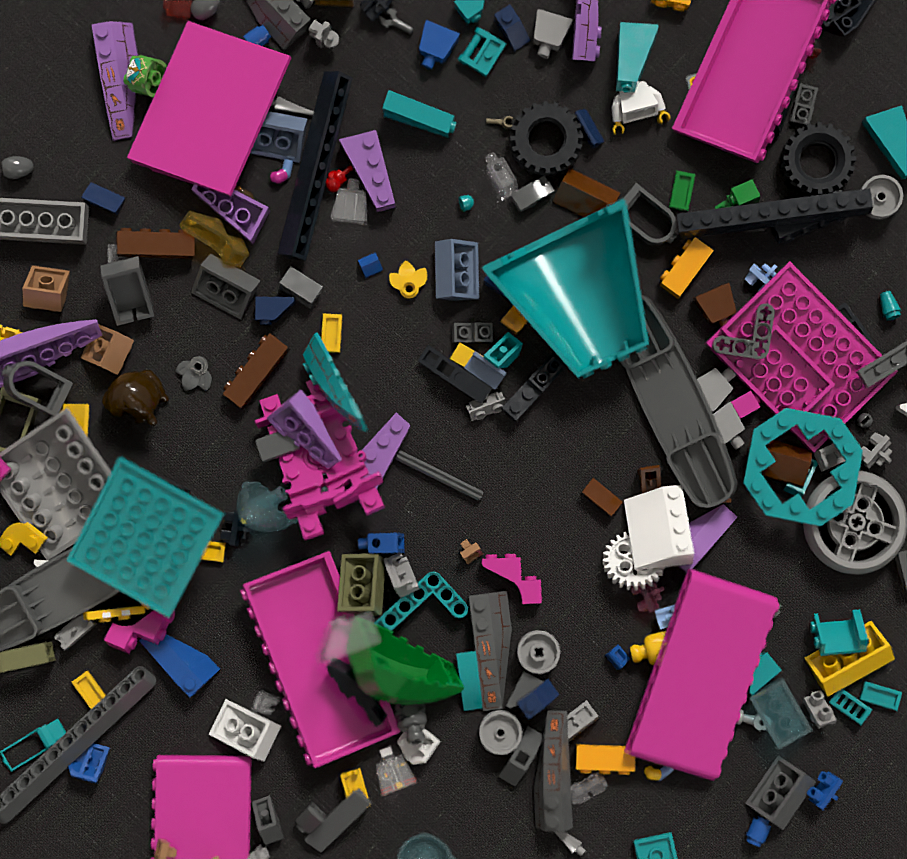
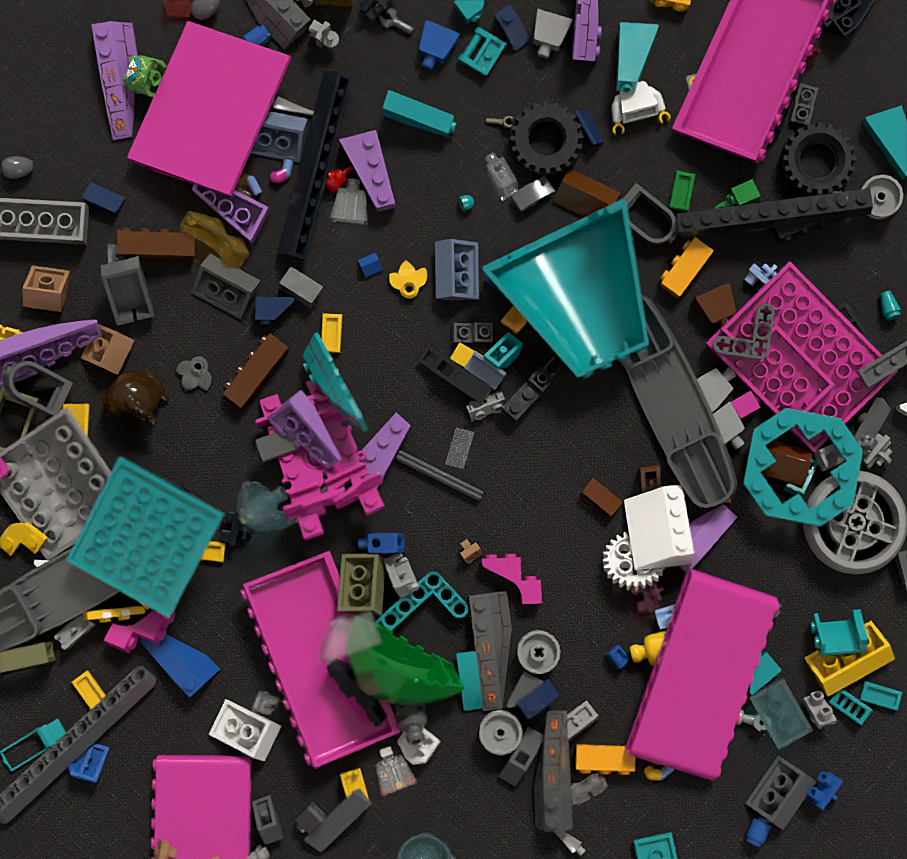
none -> medium blue arm [237,173,262,195]
none -> clear slope [445,428,474,470]
none -> dark grey hinge [854,397,891,455]

